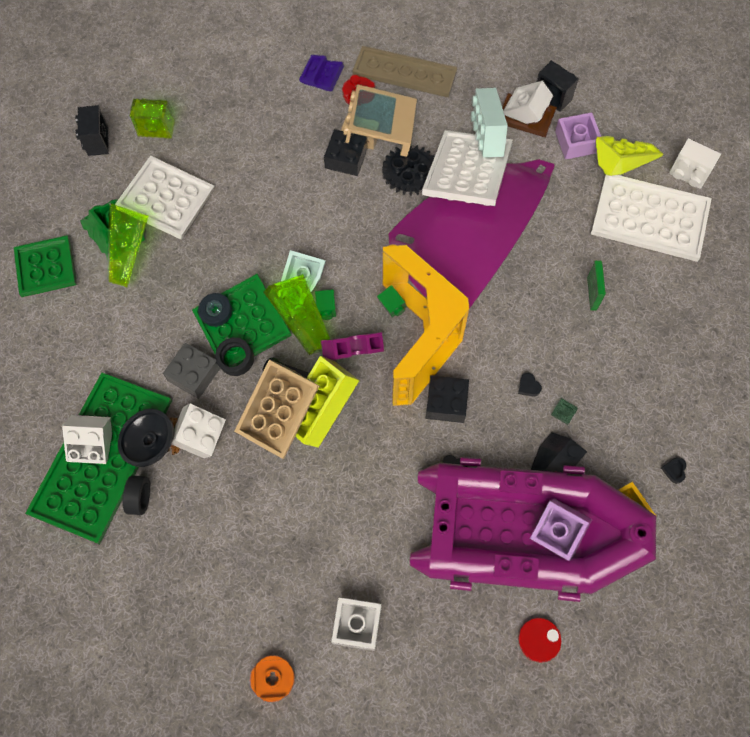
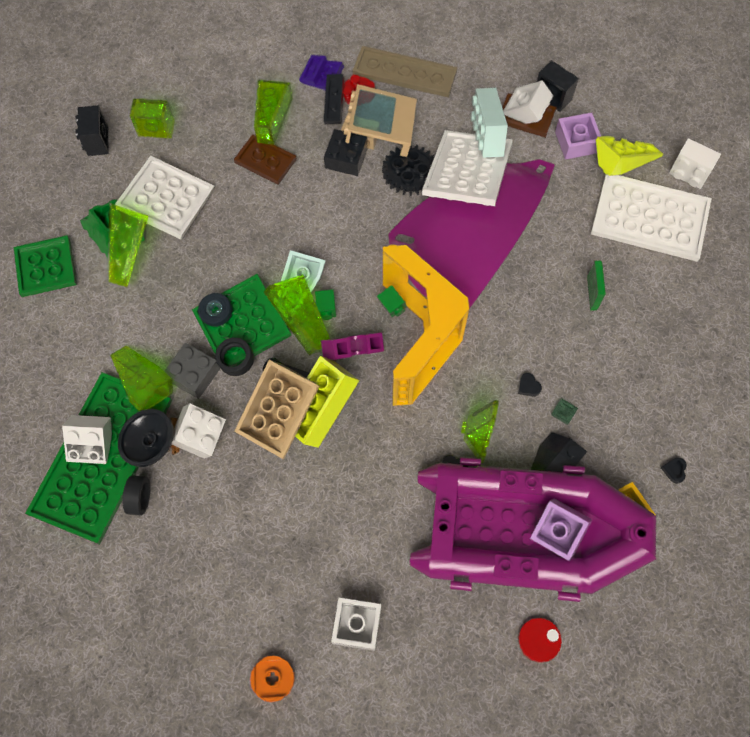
black brick [425,375,469,423] -> none
none -> clear neon green wedge [110,346,173,412]
none -> reddish brown plate [234,134,297,185]
none -> clear neon green wedge [254,80,293,145]
none -> black plate [323,74,344,124]
none -> clear neon green wedge [461,400,499,463]

